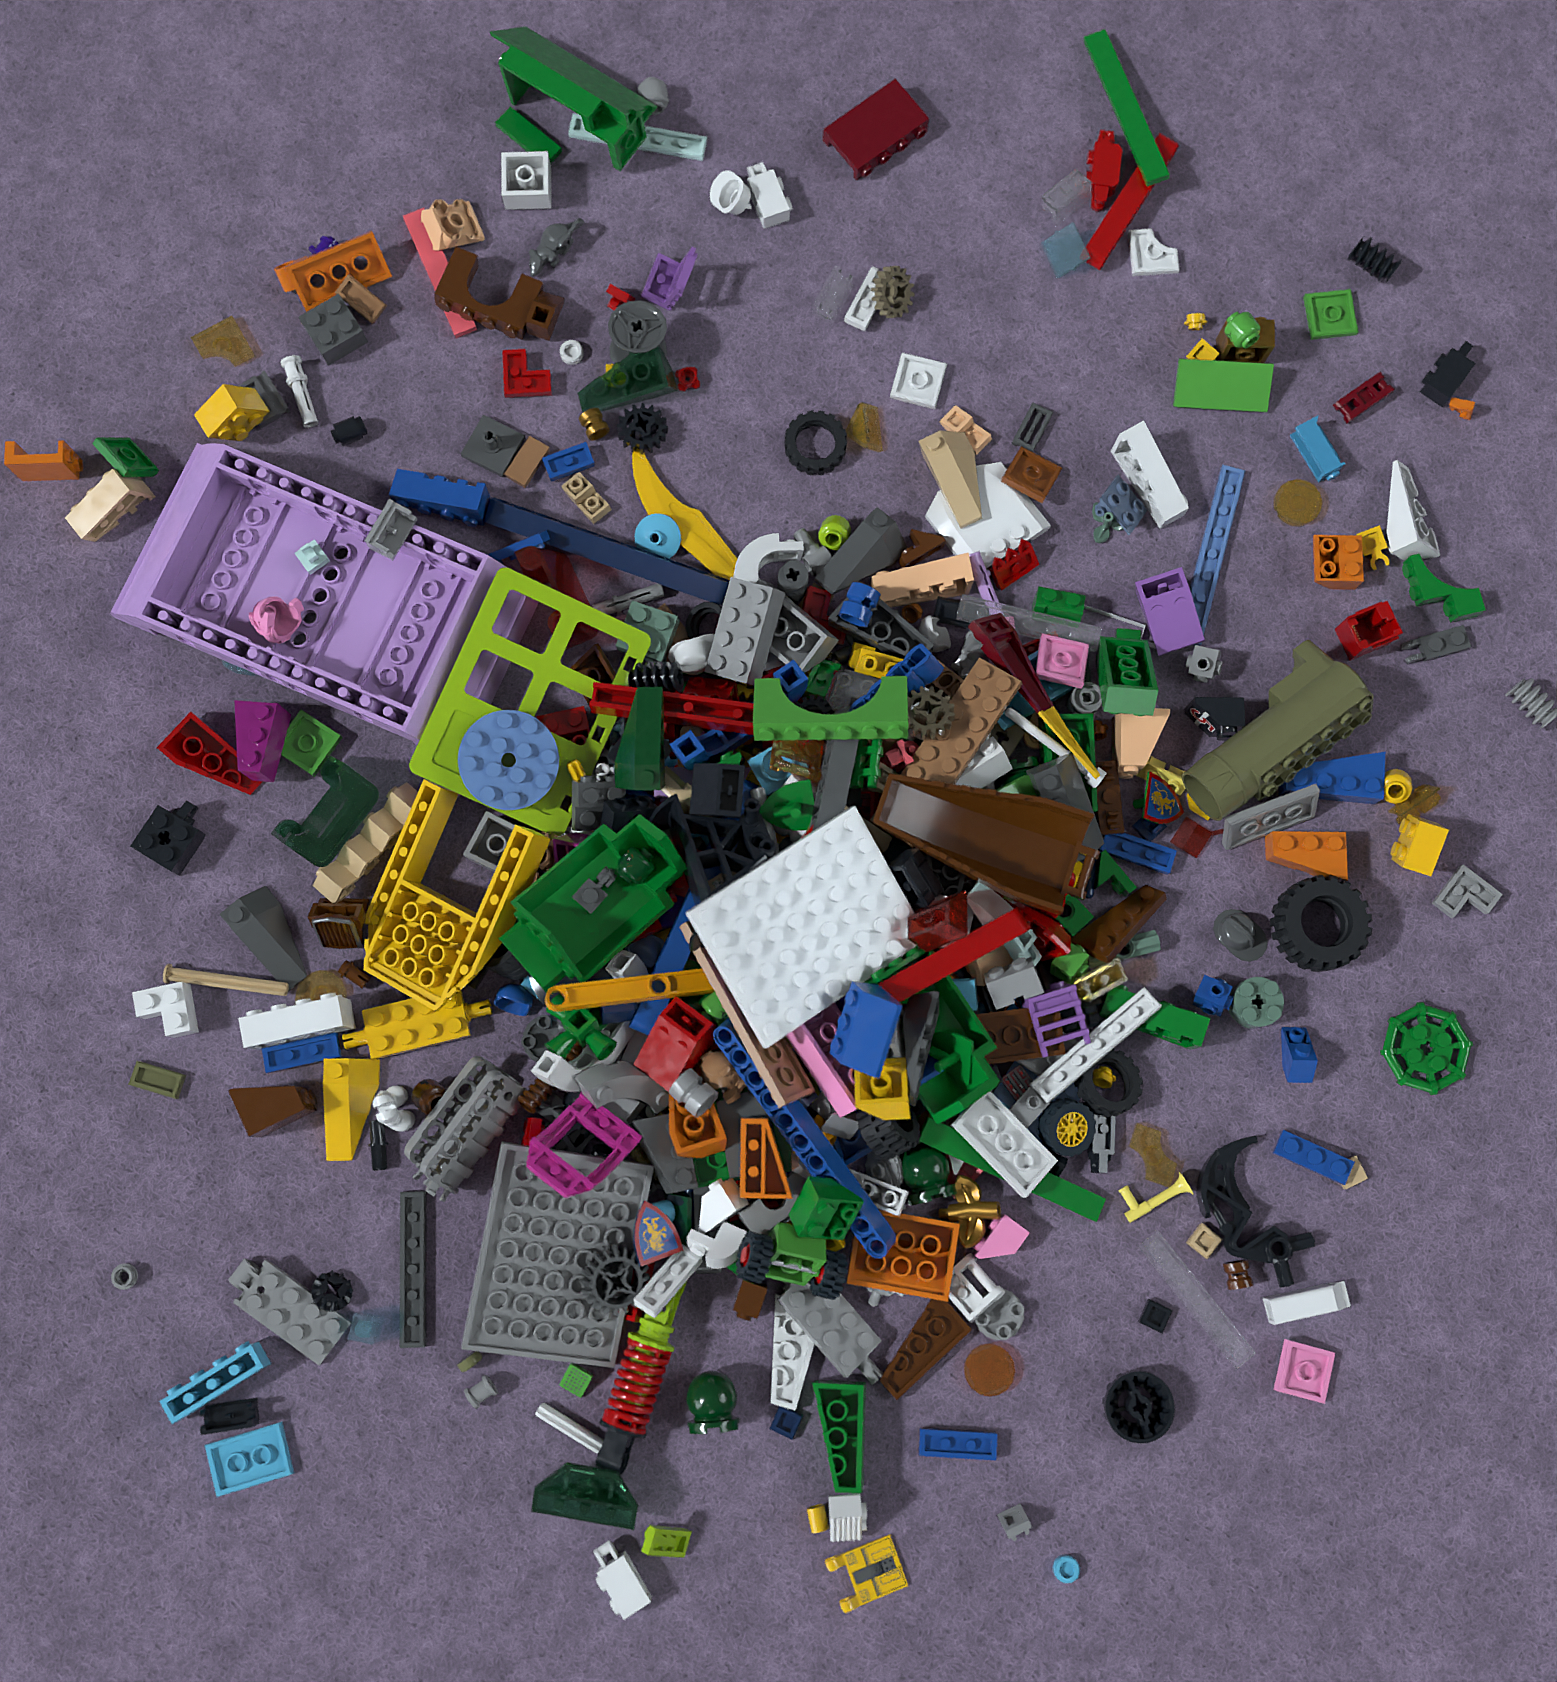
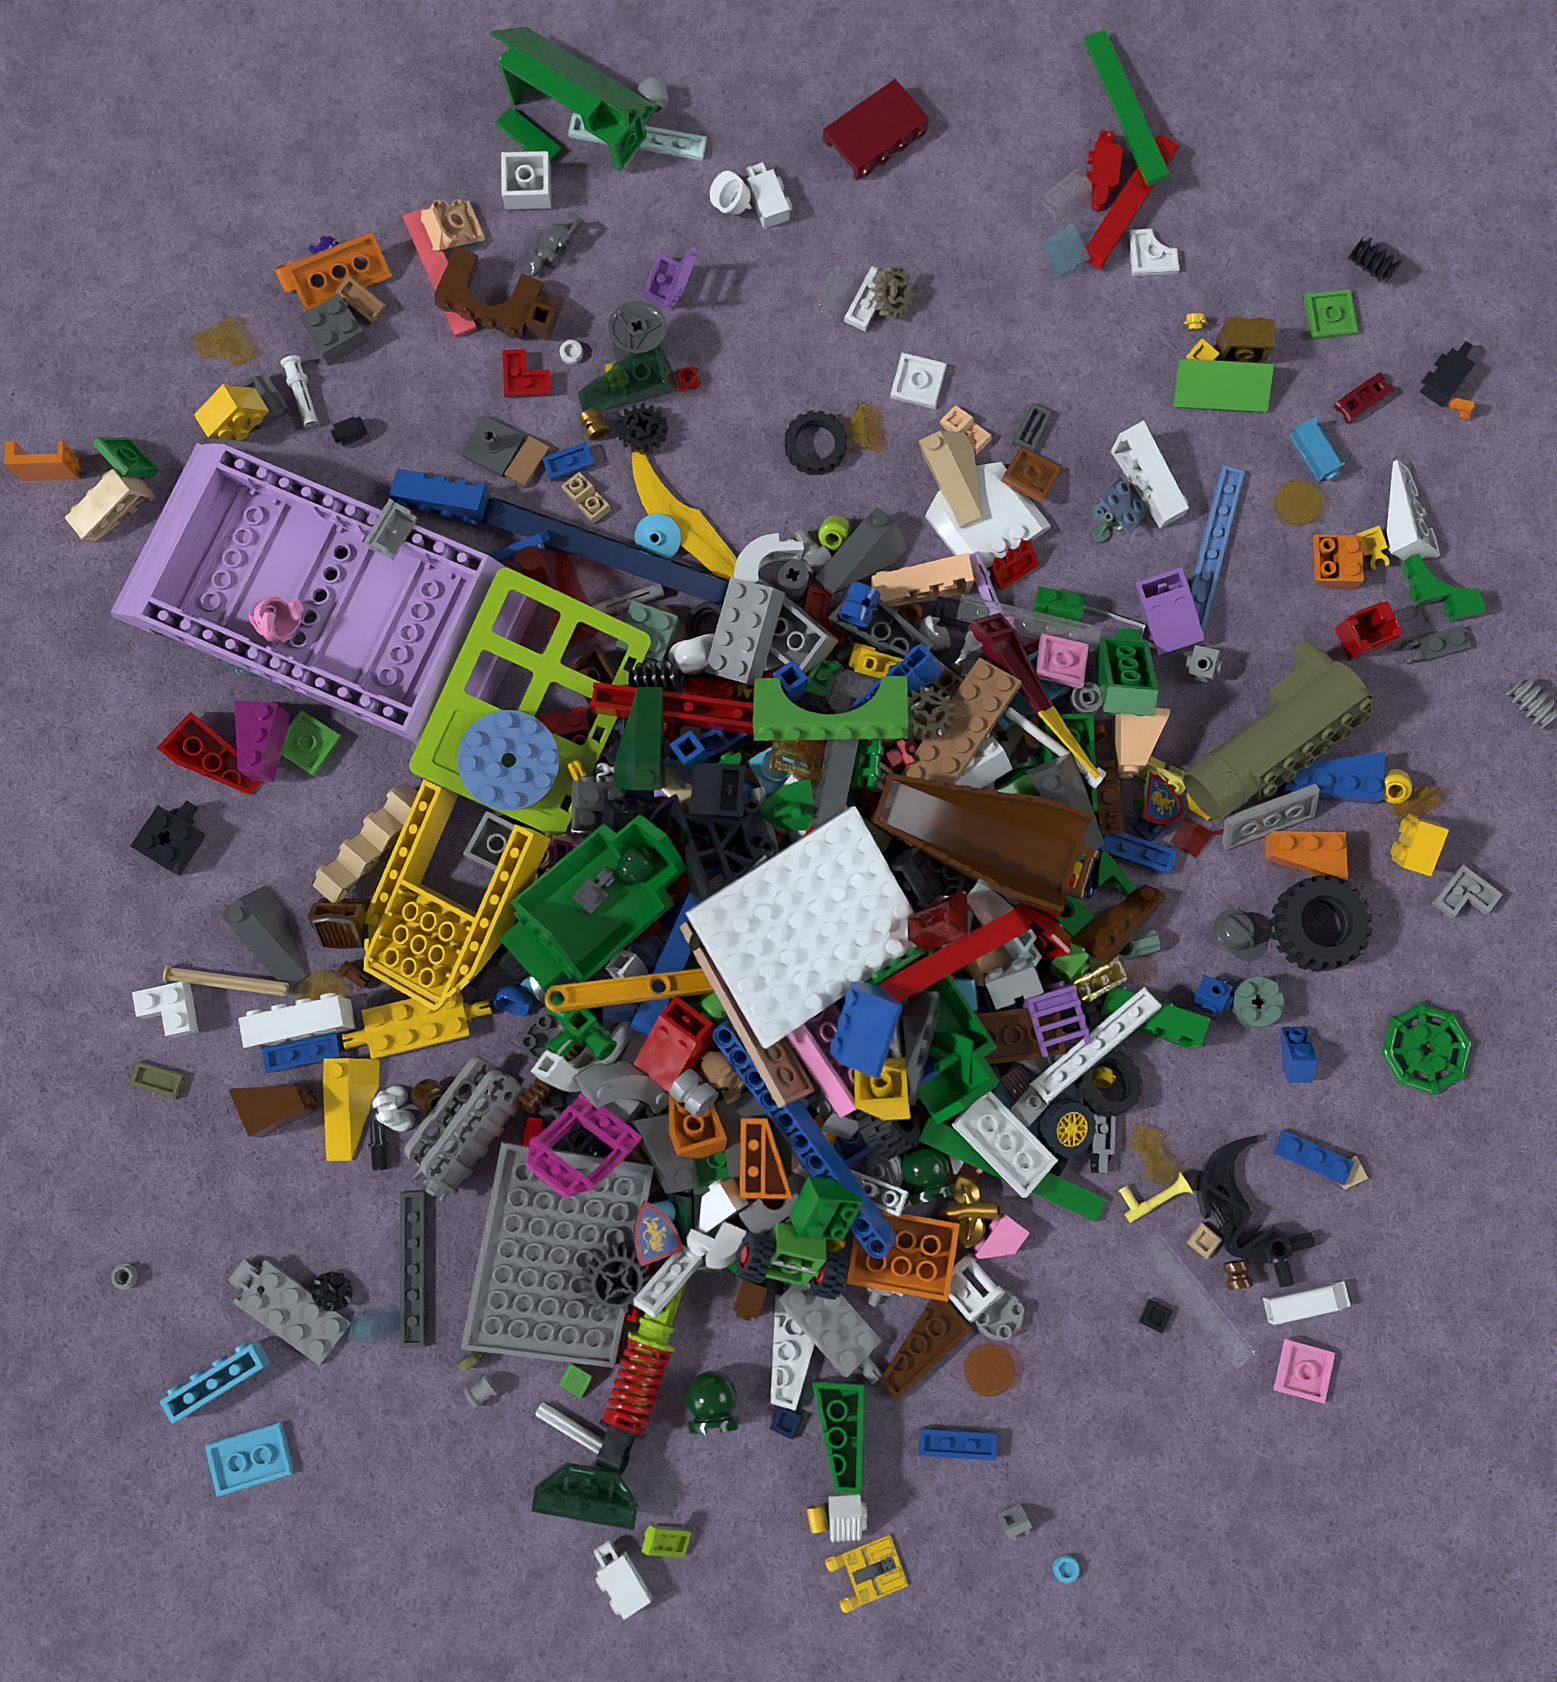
black hinge [200,1398,260,1435] -> none
clear green windscreen [271,756,379,867] -> none
light aqua tile [295,539,330,575] -> none
red tile [606,284,636,310] -> none
reddish brown slope [899,529,946,568] -> none
black gear [1102,1369,1175,1444] -> none
black slope [1184,697,1245,741] -> none
bright green head [1224,312,1261,349] -> none

